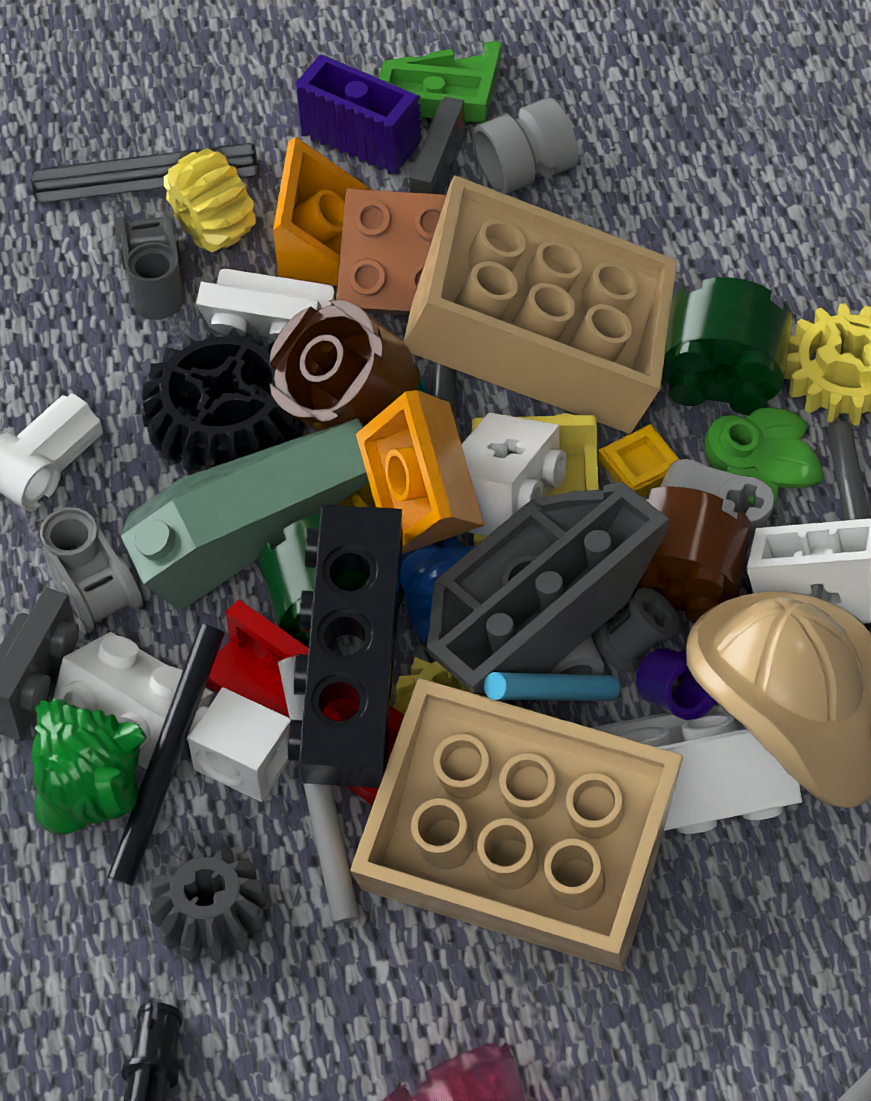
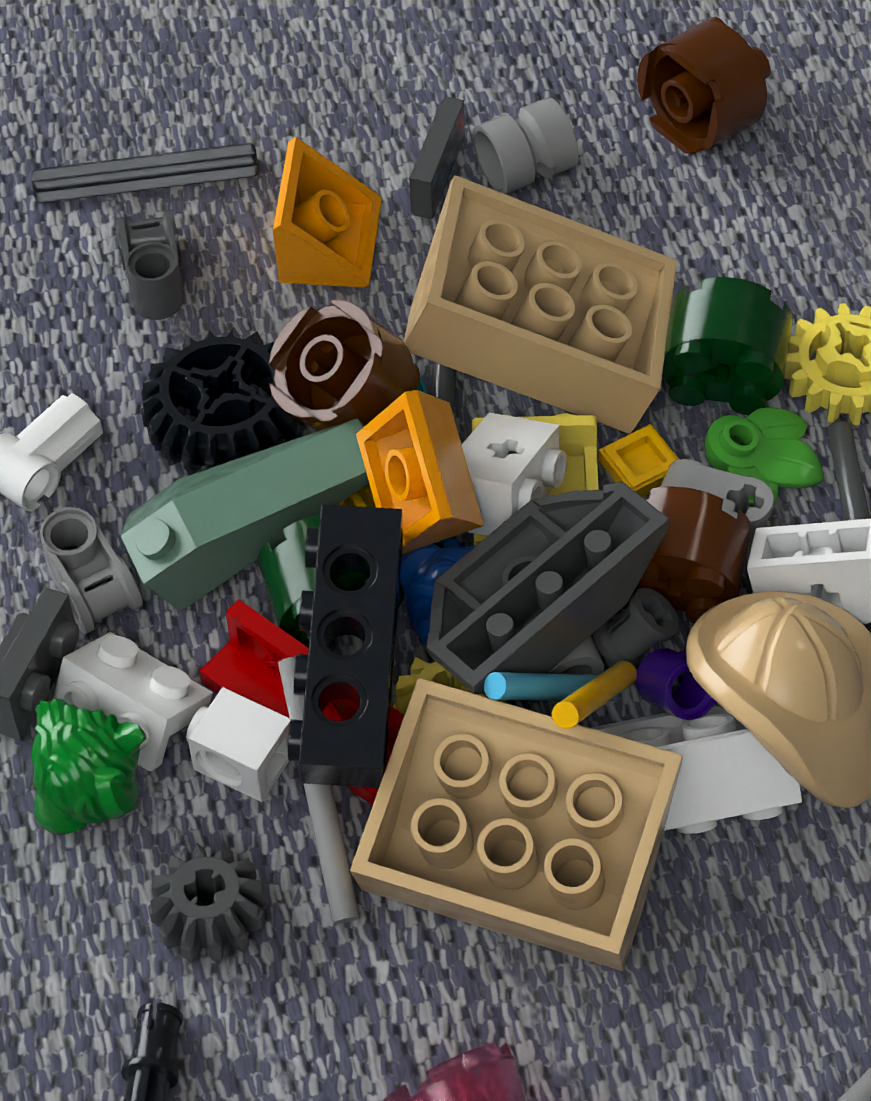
black bar [107,624,225,887] -> none
light yellow gear [164,148,256,253] -> none
white bracket [196,269,336,341] -> none
dark purple brick [295,54,422,174] -> none
nougat plate [336,189,446,316] -> none
bright green wing [379,41,502,123] -> none
none -> yellow bar [552,661,637,729]
none -> reddish brown brick [637,17,771,154]

